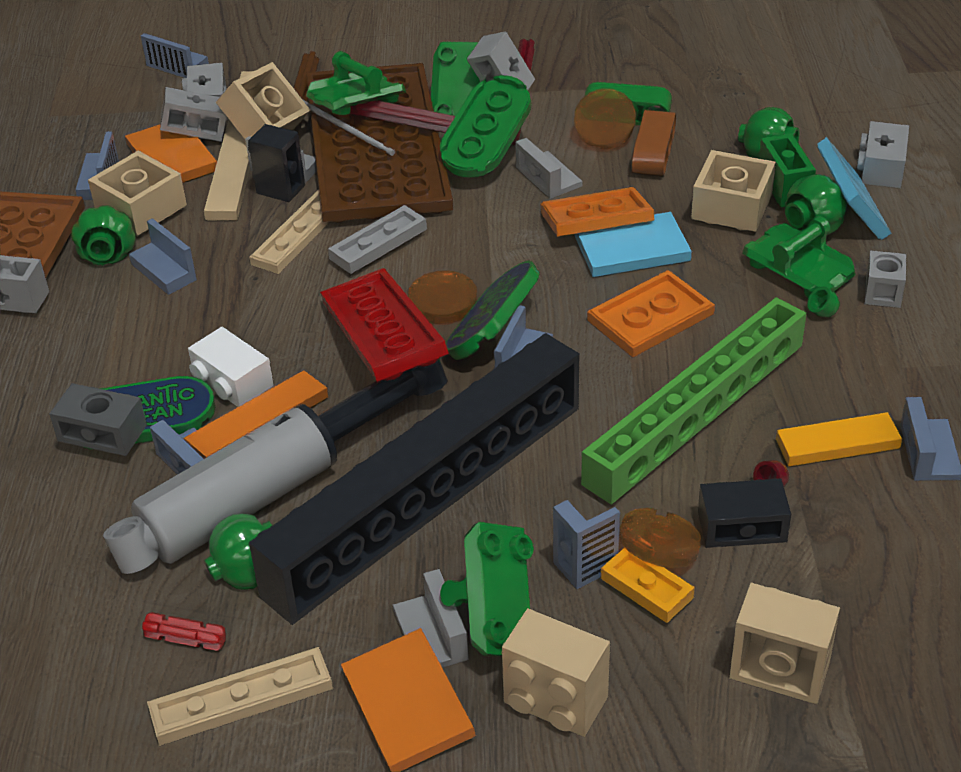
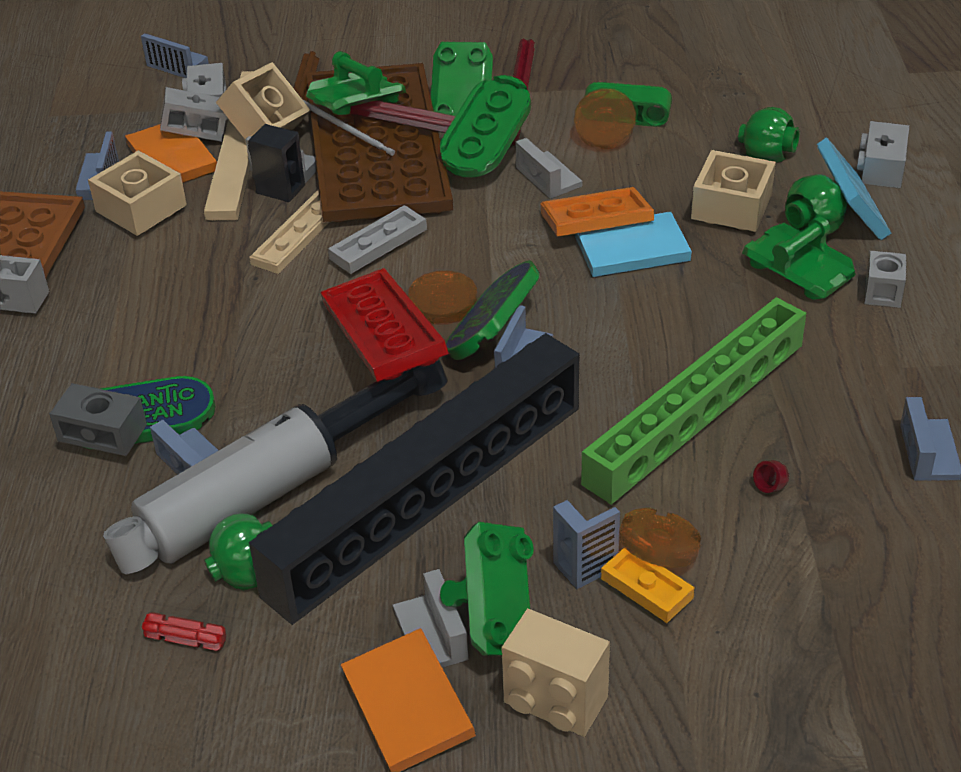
green plant [71,205,136,265] -> none
sand blue panel [129,218,197,295] -> none
tan tile [147,647,333,746] -> none
orange tile [183,370,328,459] -> none
white brick [188,327,274,407] -> none
light grey brick [467,31,535,90] -> none
orange tile [587,270,715,357] -> none
dark orange beam [632,110,676,176] -> none
black brick [698,478,792,548] -> none
tan brick [730,583,840,704] -> none
green brick [759,133,816,207] -> none
light orange tile [776,412,902,467] -> none
green hinge [807,286,840,318] -> none

